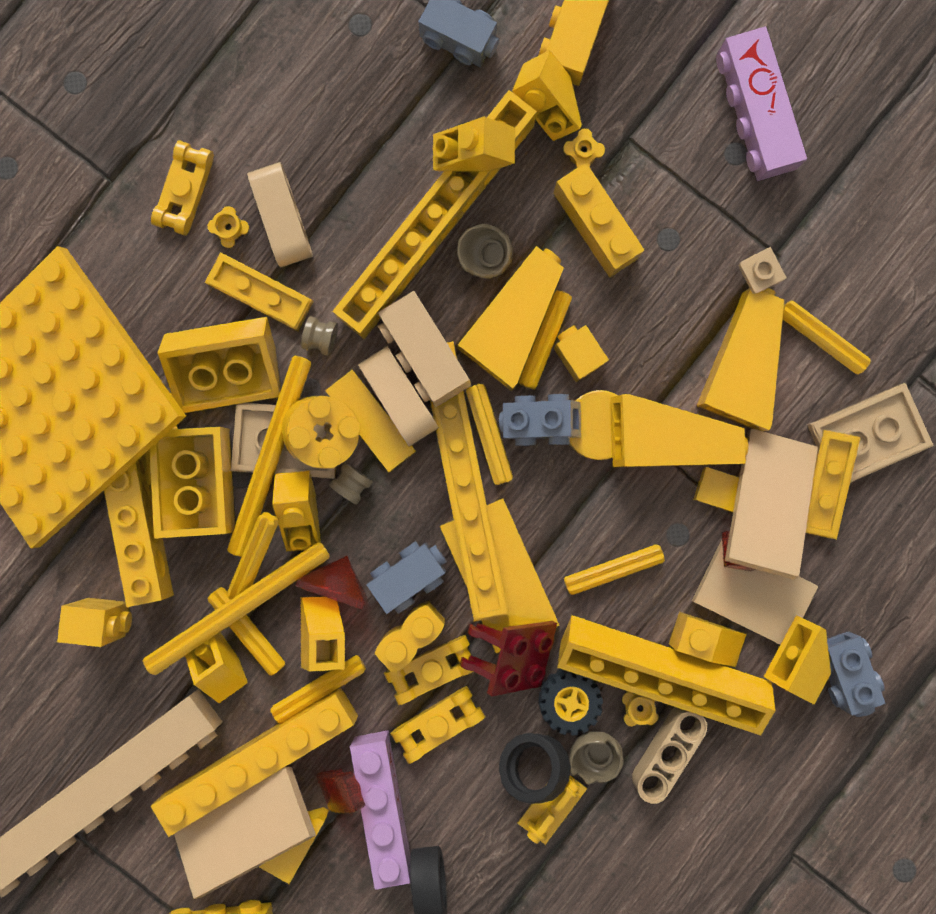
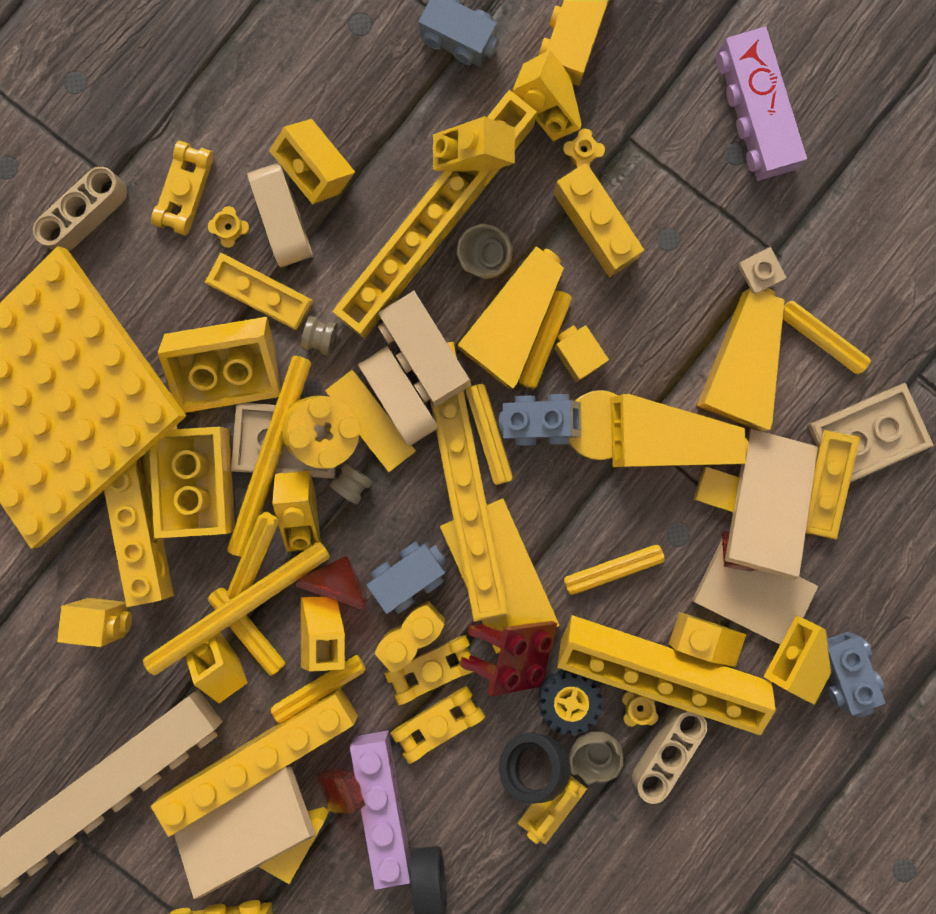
none -> tan beam [33,167,128,251]
none -> yellow brick [269,119,355,205]

